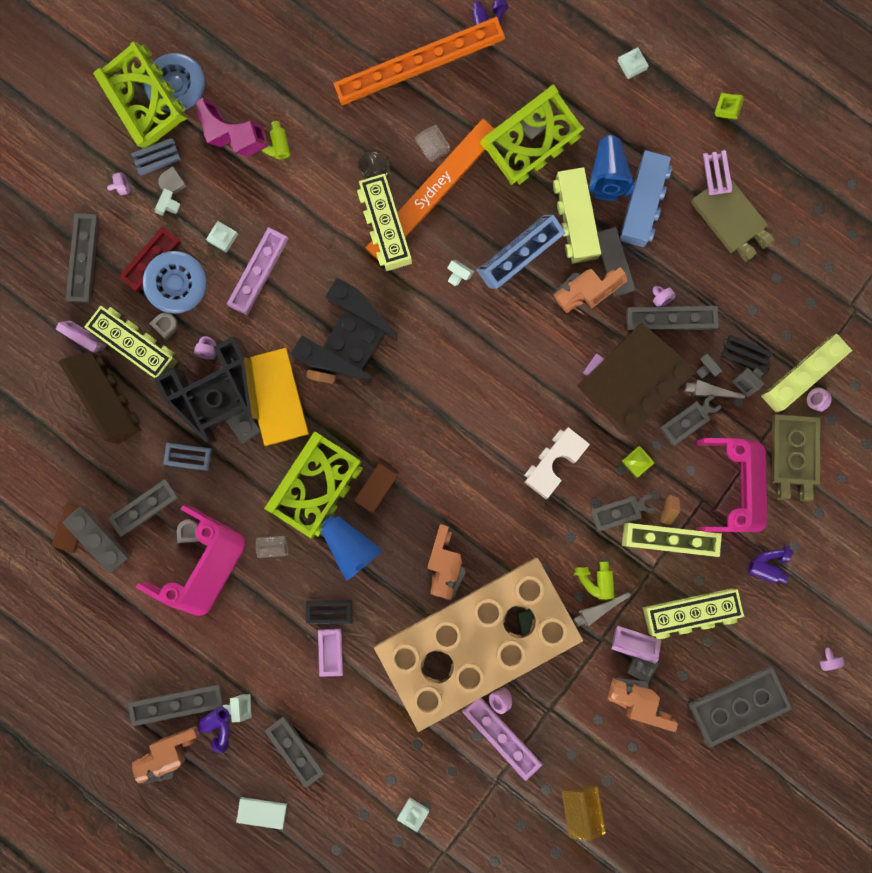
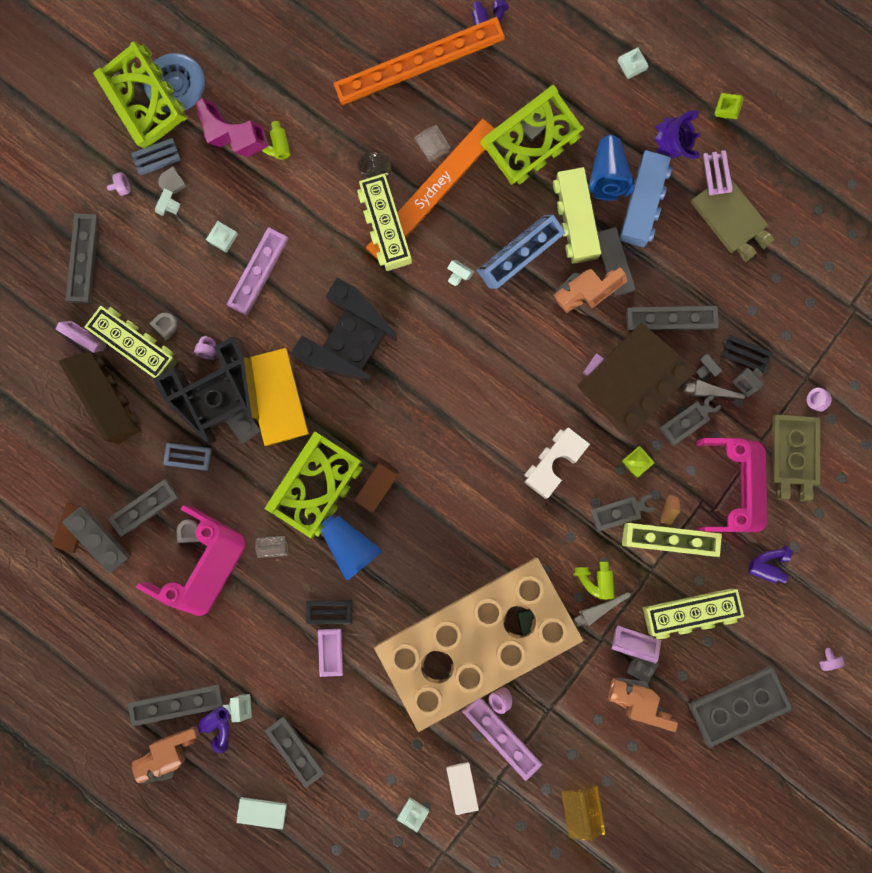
dark red plate [119,226,181,293] -> none
medium blue wheel [143,251,206,314] -> none
medium nougat tile [306,370,336,384] -> none
nougat plate [427,524,466,600] -> none
lavender tile [652,286,676,307] -> none
yellowish green brick [761,334,852,413] -> none
none -> white tile [446,762,479,815]
none -> dark purple hat [655,110,700,159]

